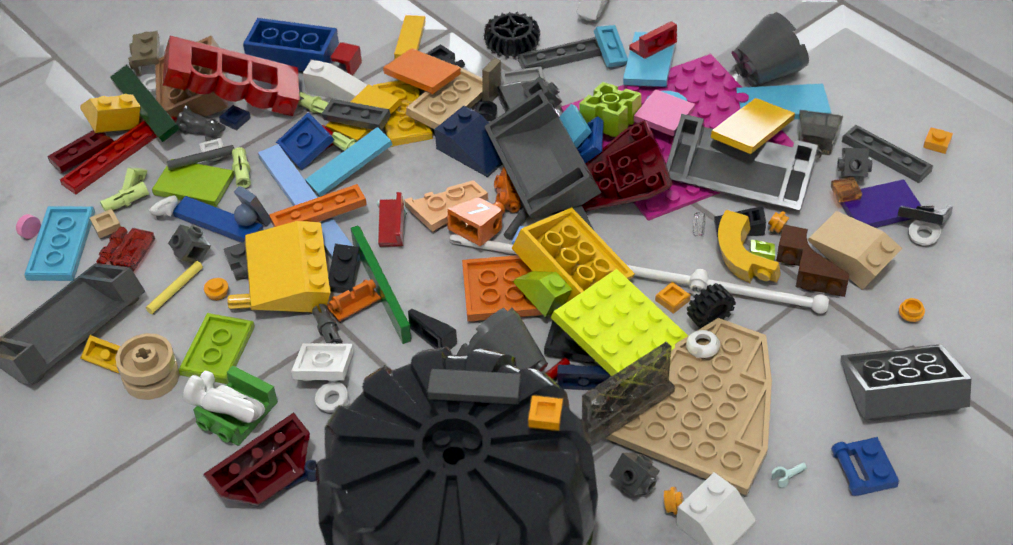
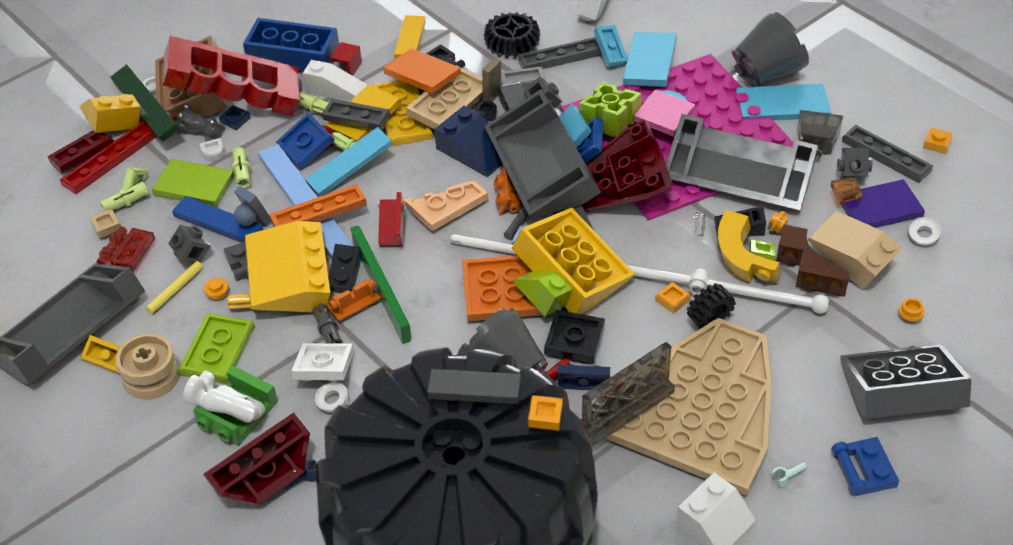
bright pink tile [16,214,41,239] -> none
medium azure tile [24,206,95,281] -> none
dark tan bracket [129,31,160,76] -> none
white piece [149,196,178,220] -> none
dark grey bar [166,145,234,170] -> none
black slope [408,308,457,349] -> none
orange torso [447,198,505,246] -> none
neon yellow plate [551,269,688,389] -> none
dark grey brick [609,452,660,496] -> none
red panel [629,21,677,59] -> none
light orange plate [664,487,684,515] -> none
white piece [686,330,721,358] -> none
yellow tile [711,98,795,154] -> none
black tile [898,205,953,225] -> none

